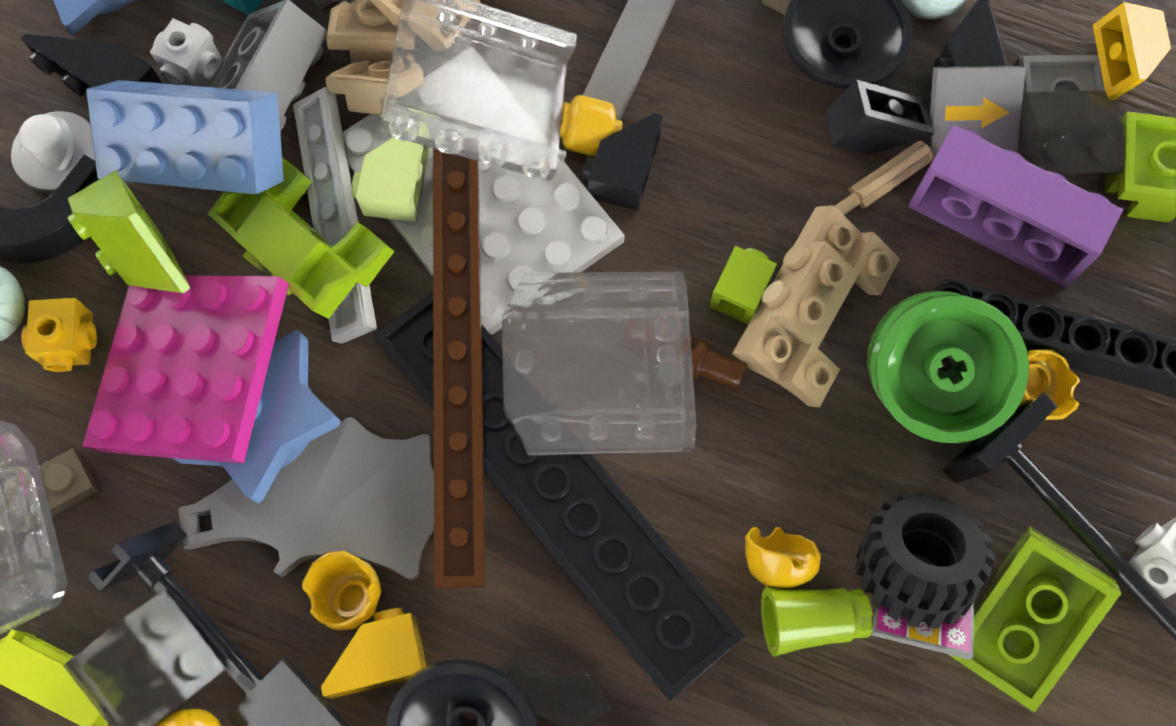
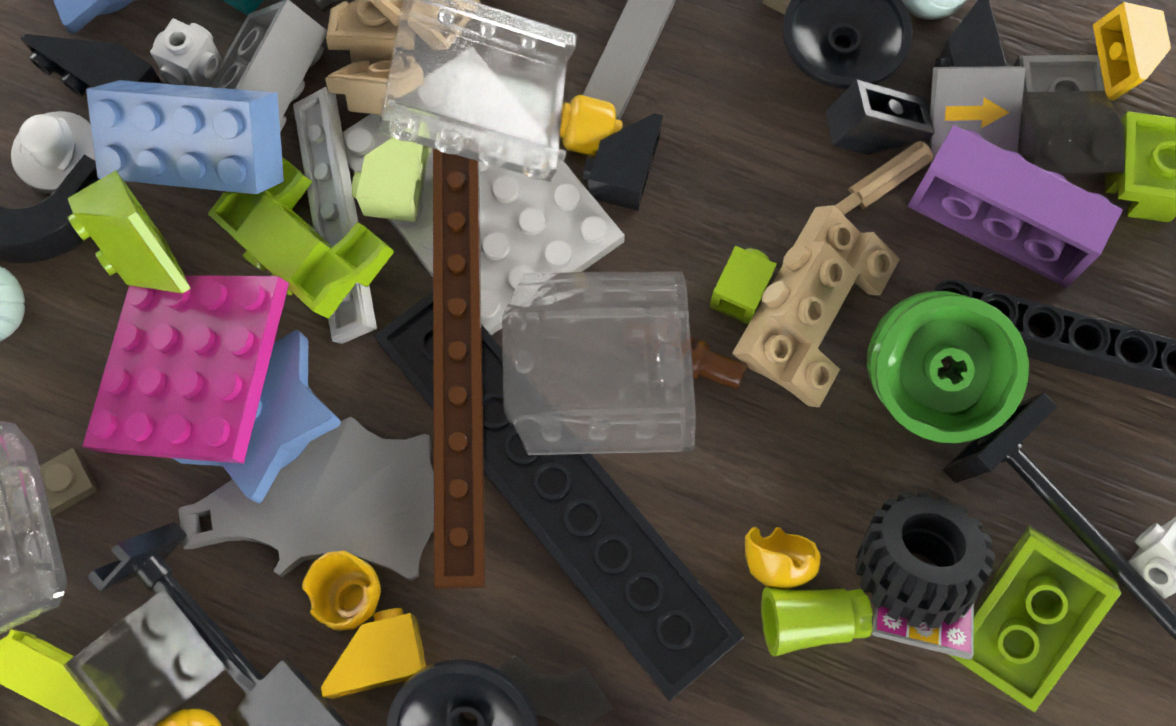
yellow brick [21,298,97,372] -> none
yellow hair [1021,349,1080,420] -> none

